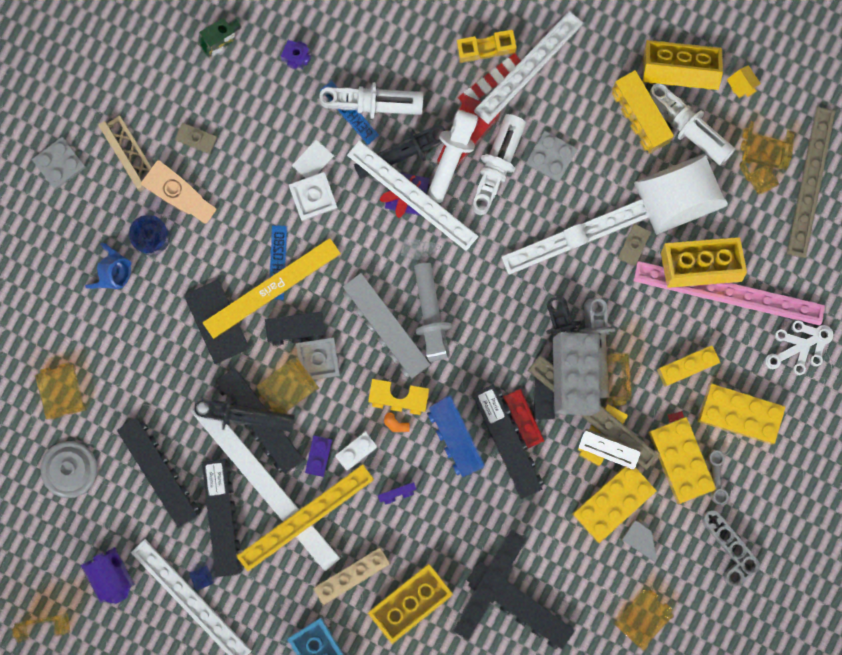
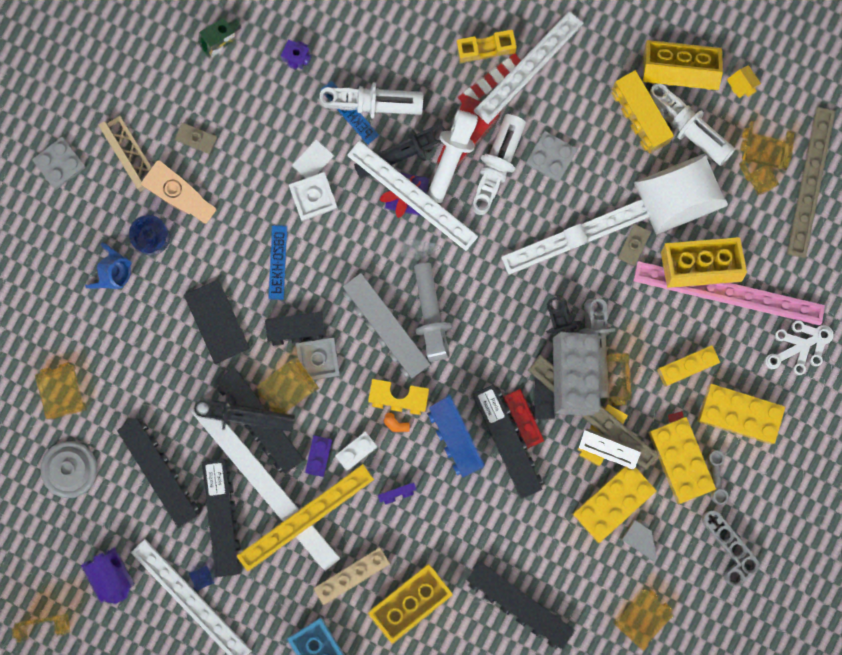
yellow tile [203,238,341,339] -> none
black brick [452,528,528,641] -> none

